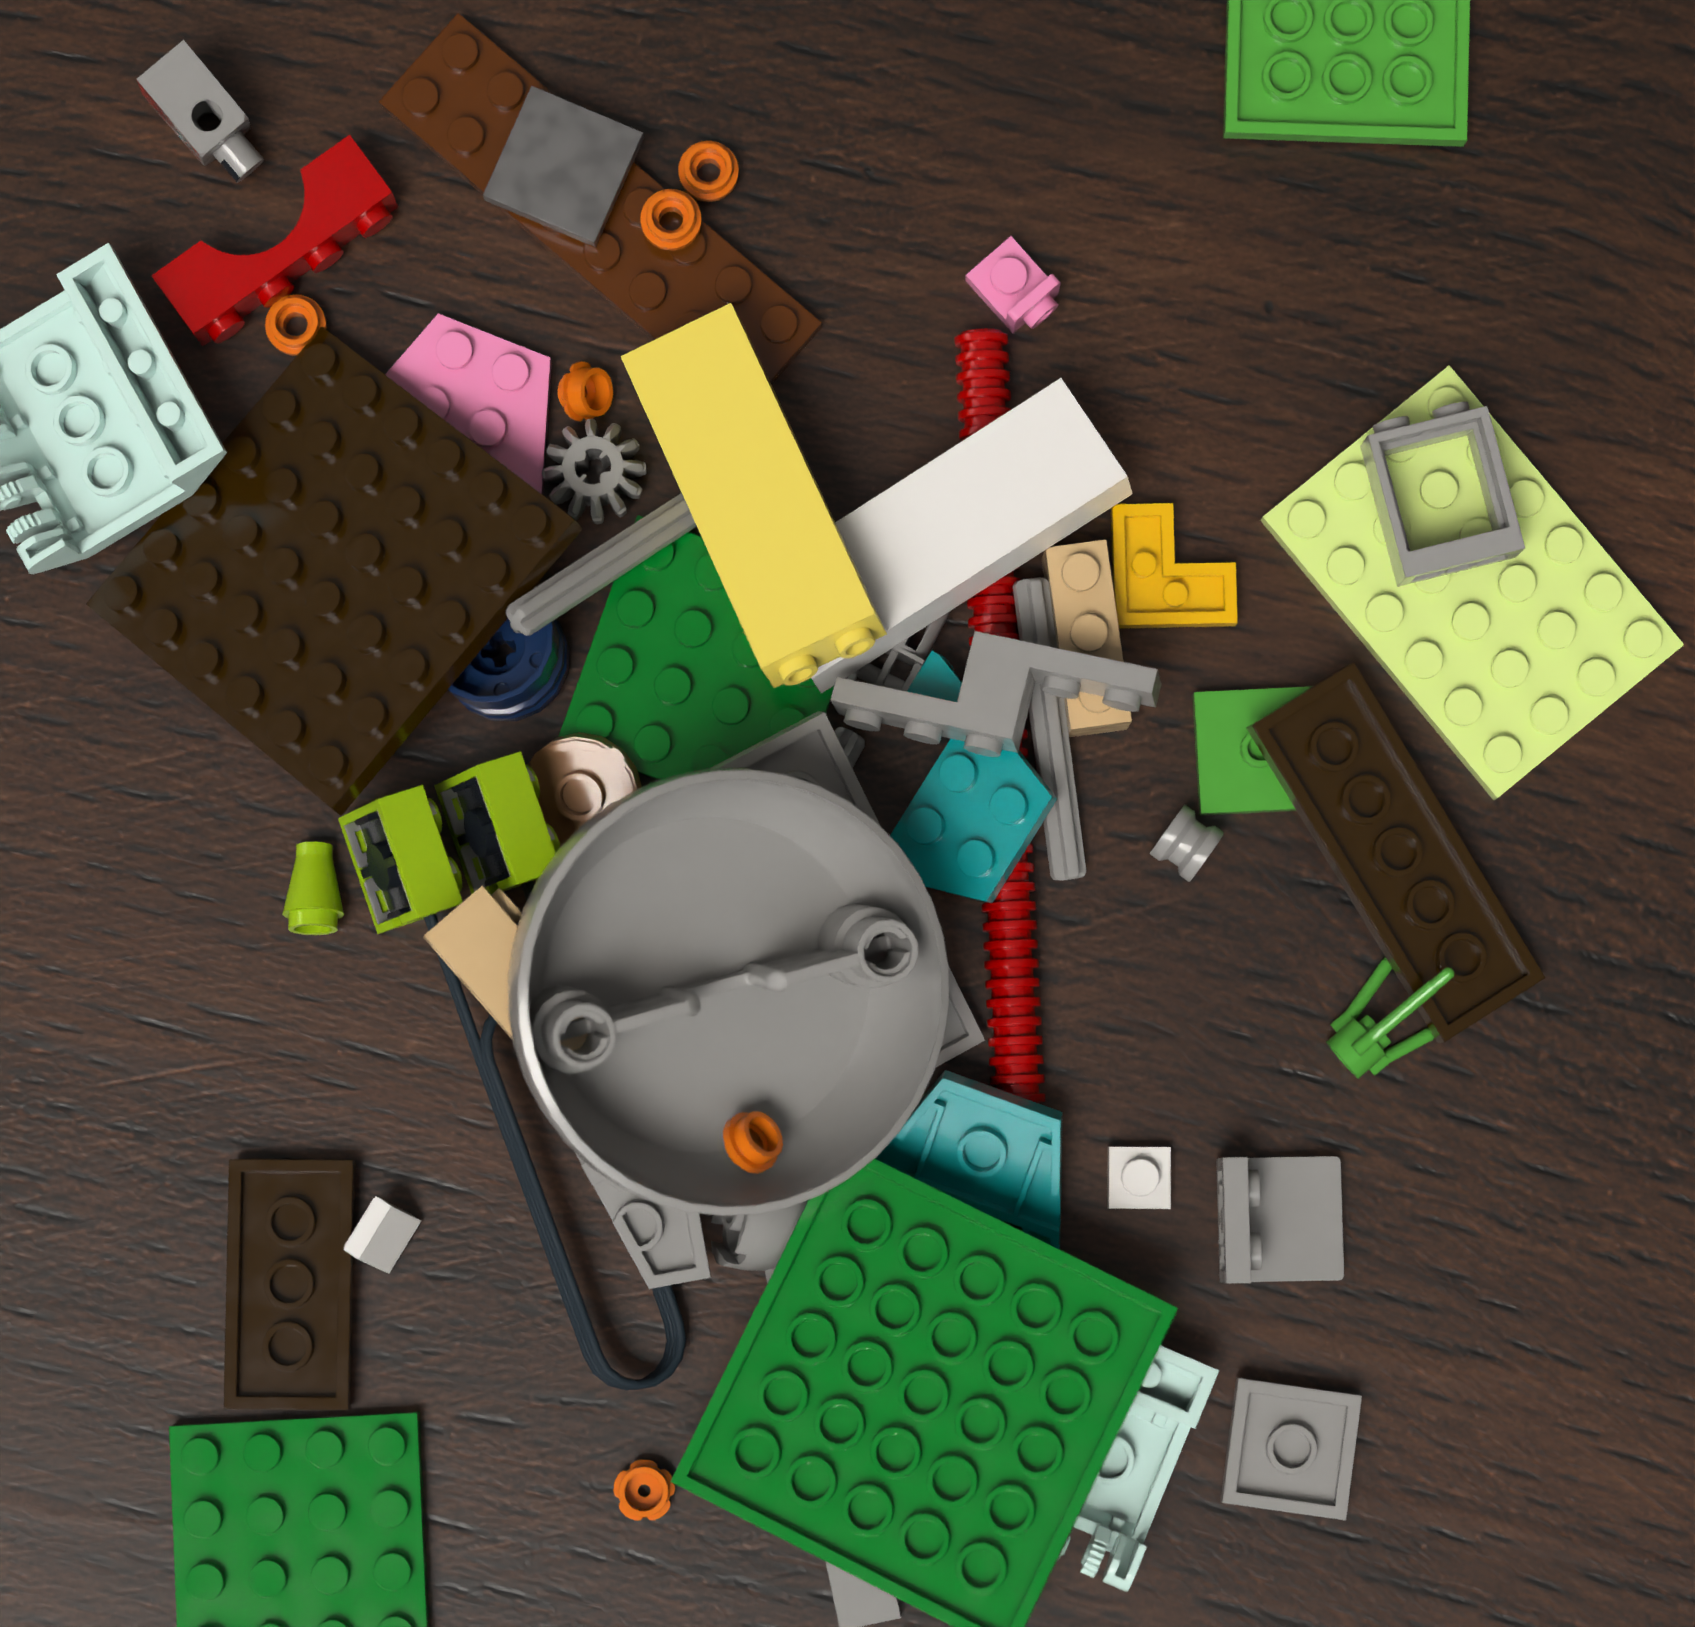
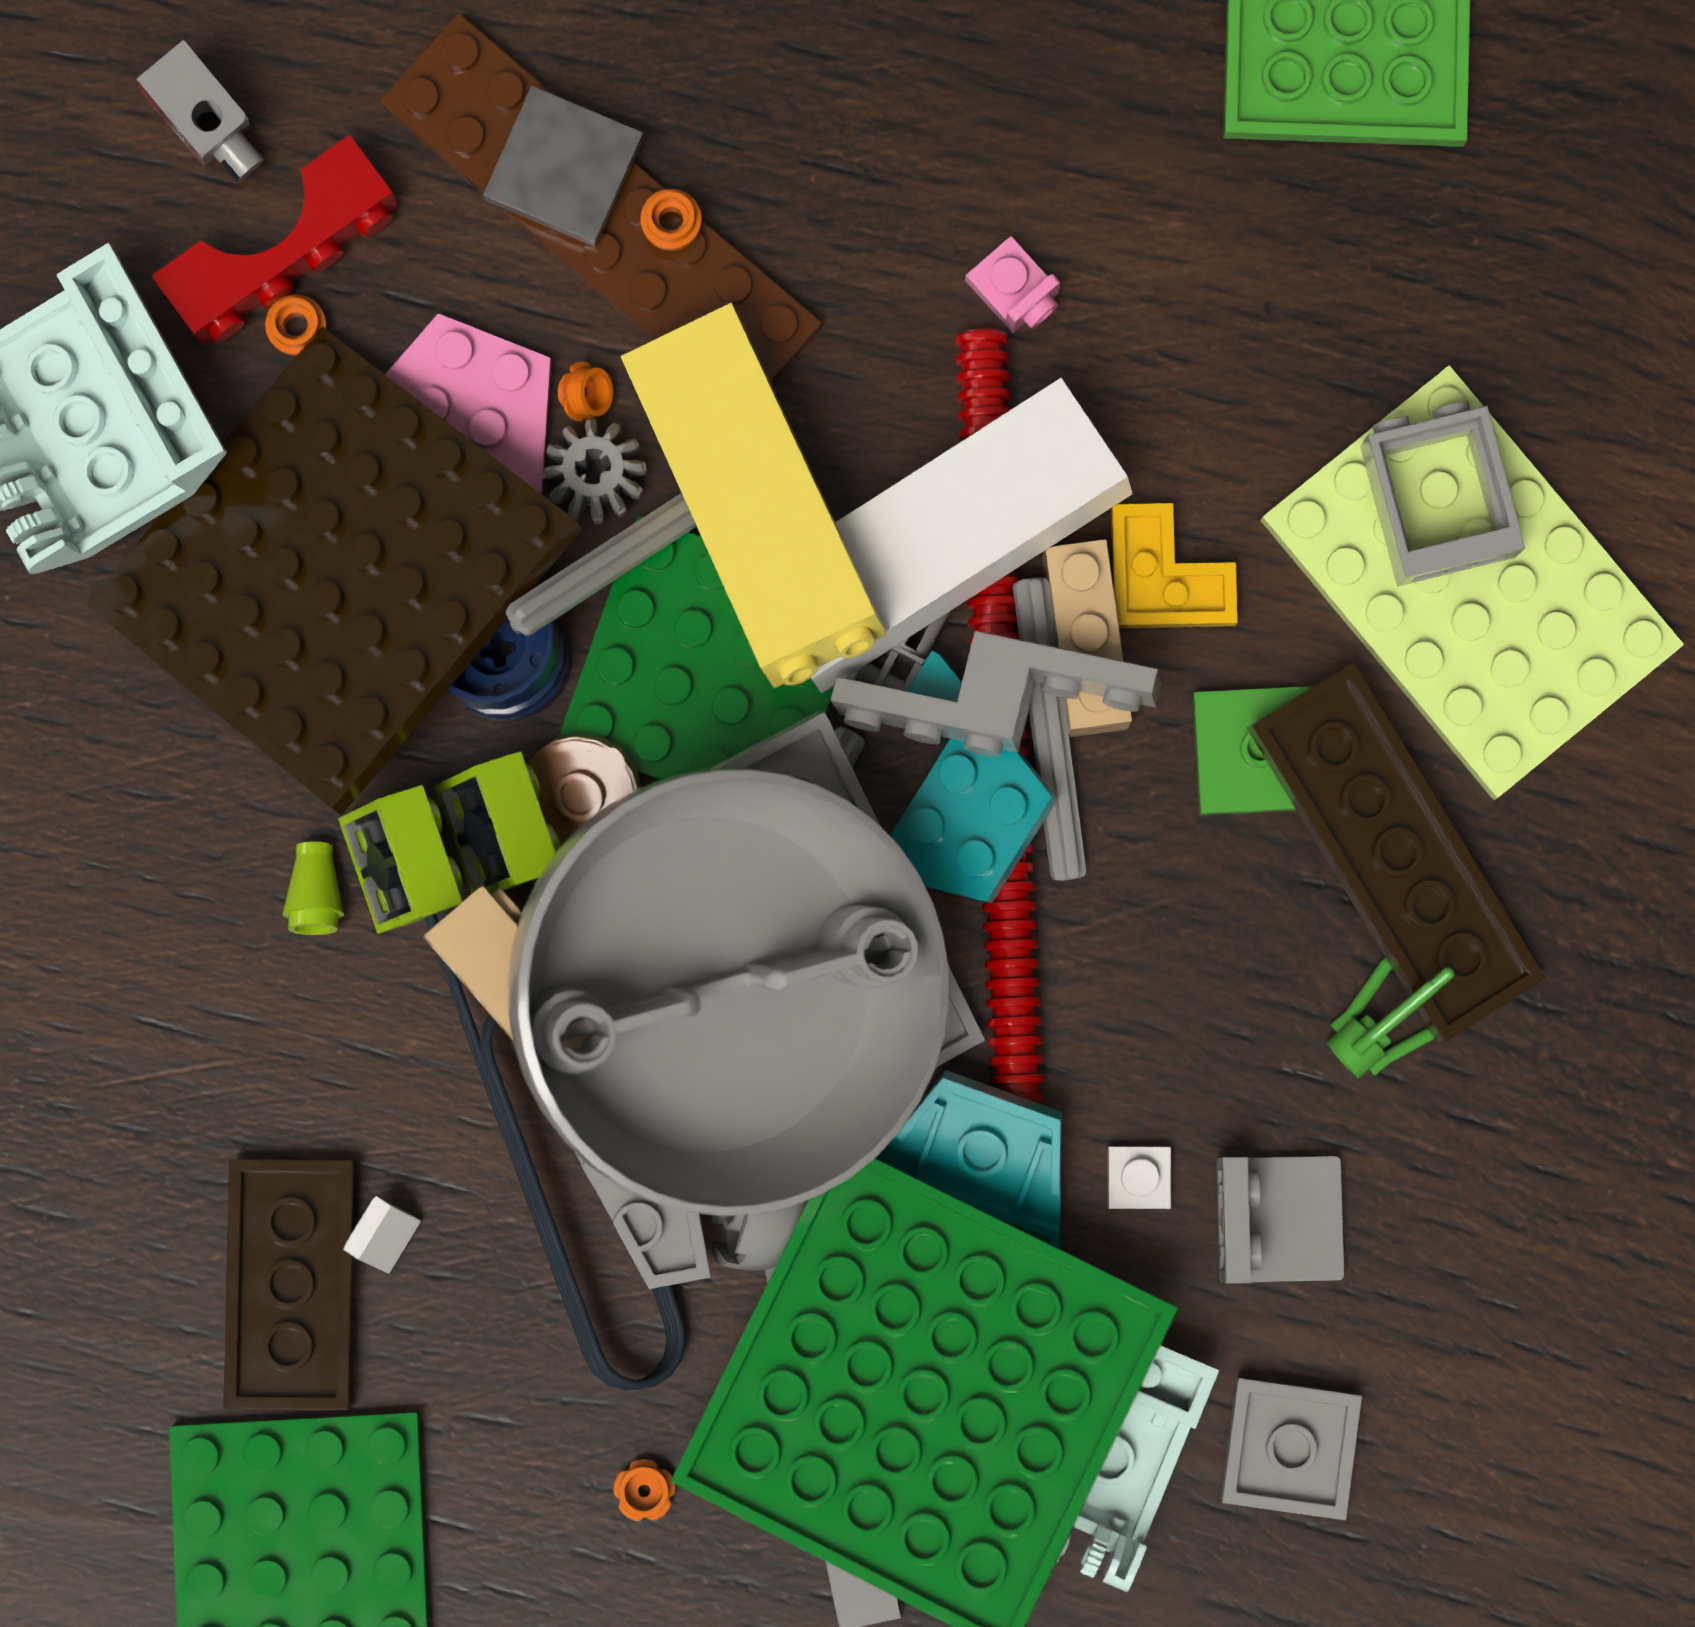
orange plate [678,141,739,202] -> none
orange plate [723,1111,783,1174] -> none
light grey wheel [1149,804,1225,882] -> none

